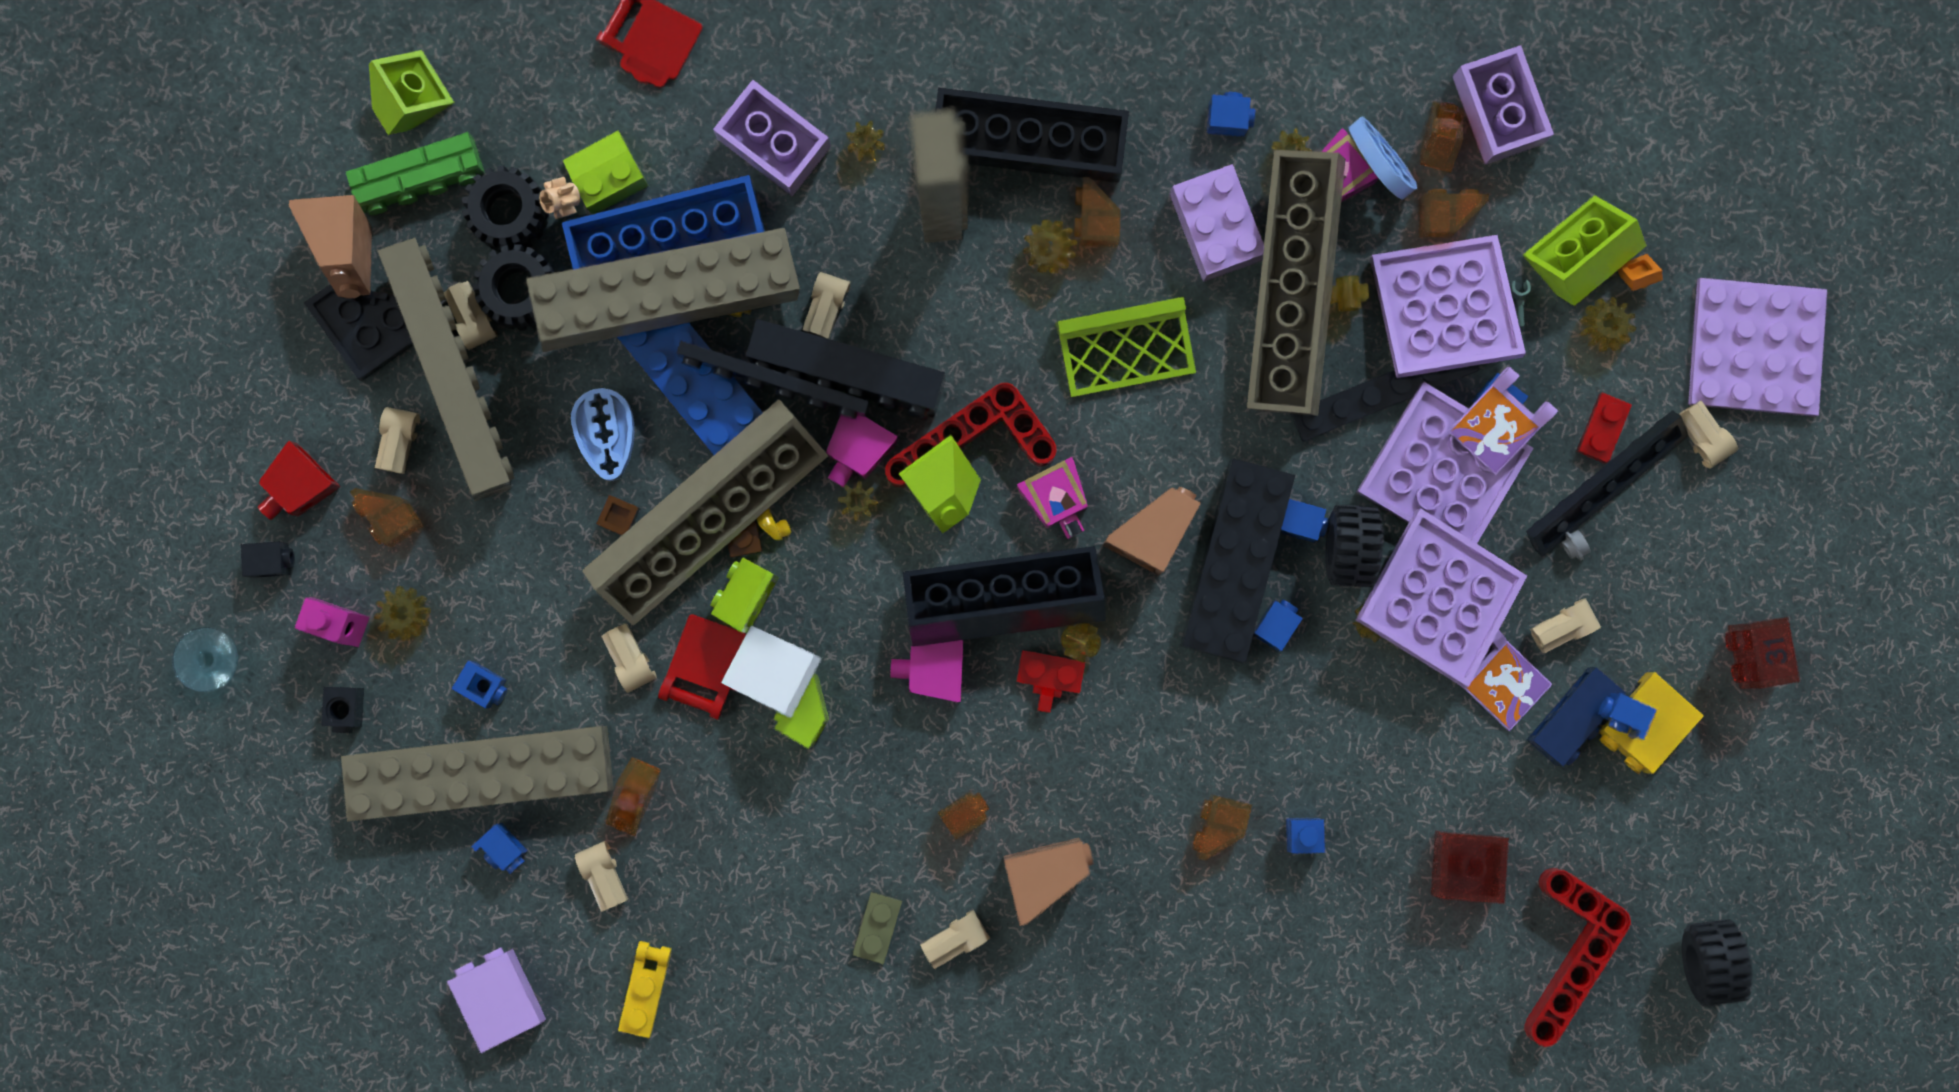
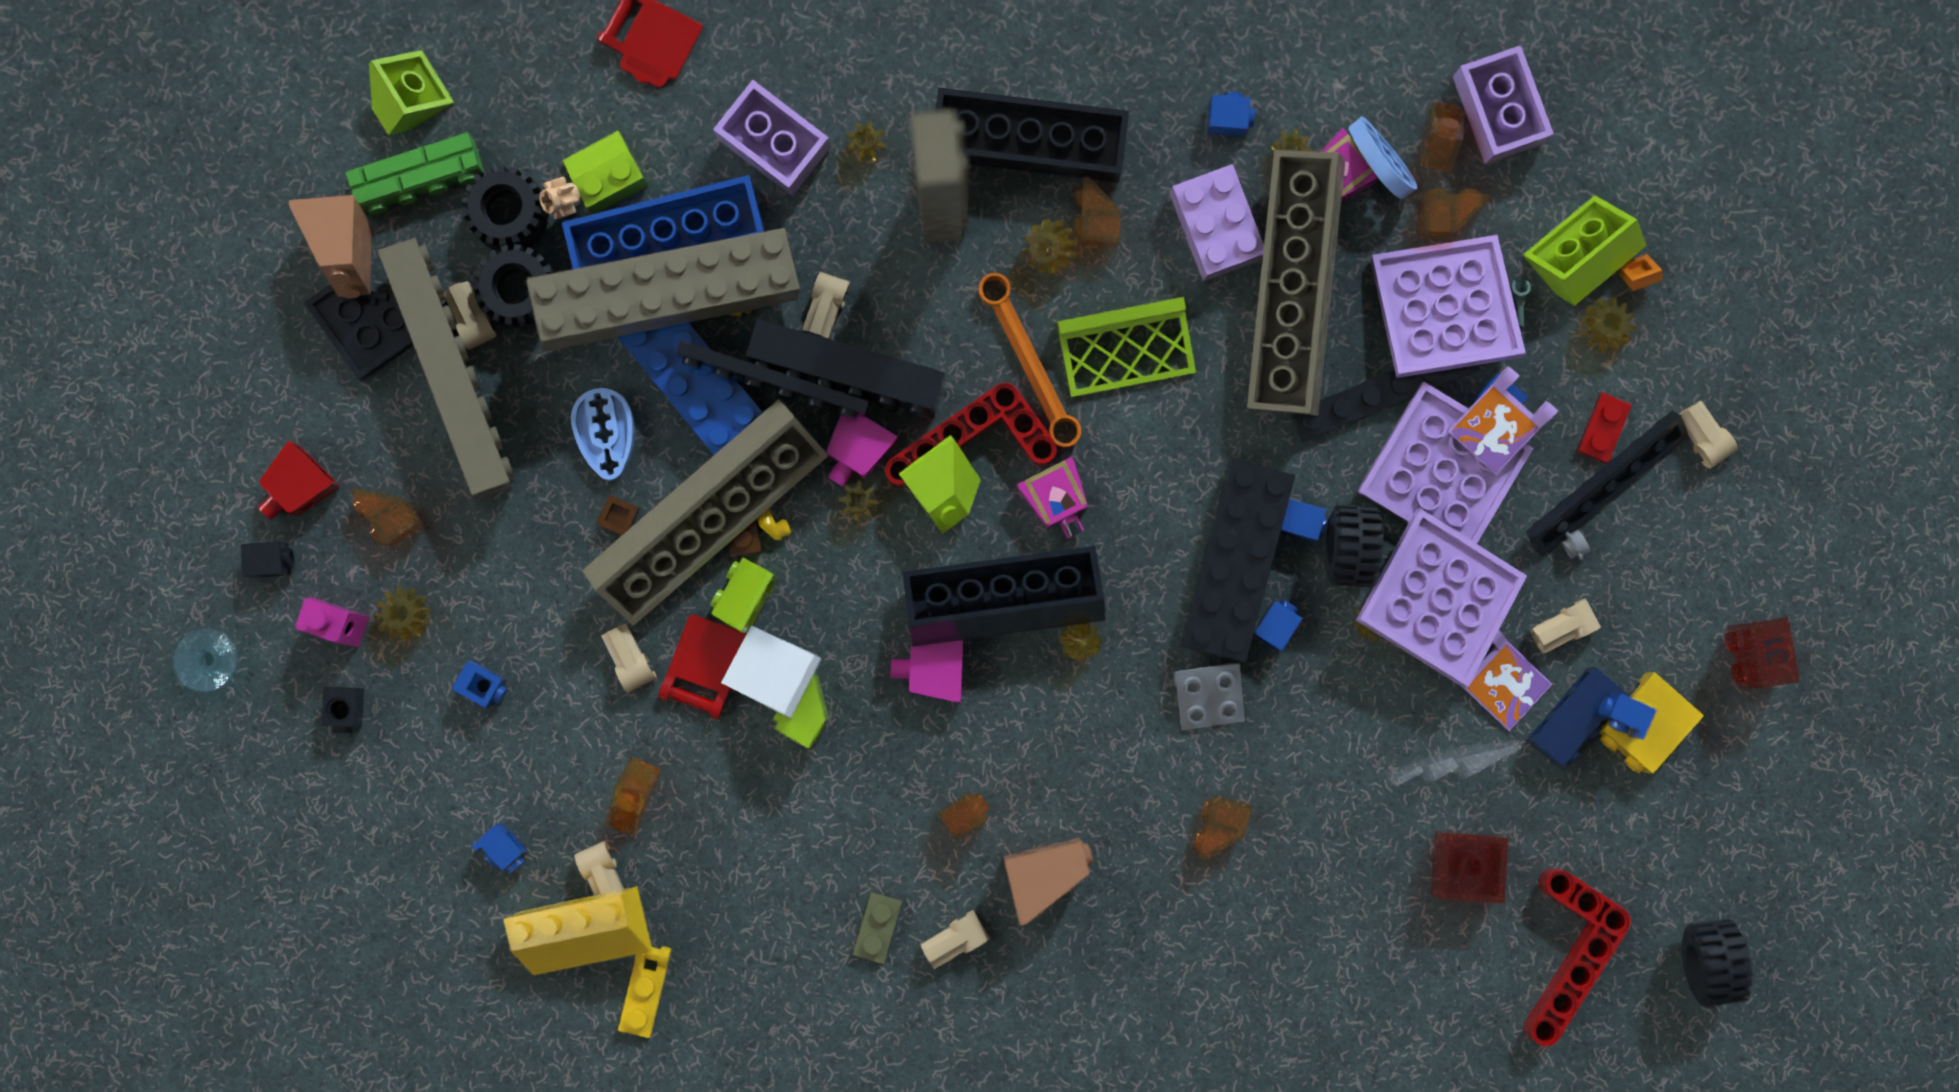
dark tan brick [341,726,614,821] -> none
tan piece [375,407,420,474] -> none
lavender brick [447,947,546,1053] -> none
red hinge [1016,650,1085,713] -> none
nougat slope [1102,486,1201,576] -> none
blue brick [1286,818,1325,853] -> none
clear yellow gear [1330,275,1369,312] -> none
lavender plate [1688,278,1827,417] -> none
none -> yellow slope [503,886,652,975]
none -> orange piece [979,273,1081,449]
none -> light grey hinge [1173,662,1245,731]
none -> clear slope [1385,741,1523,787]

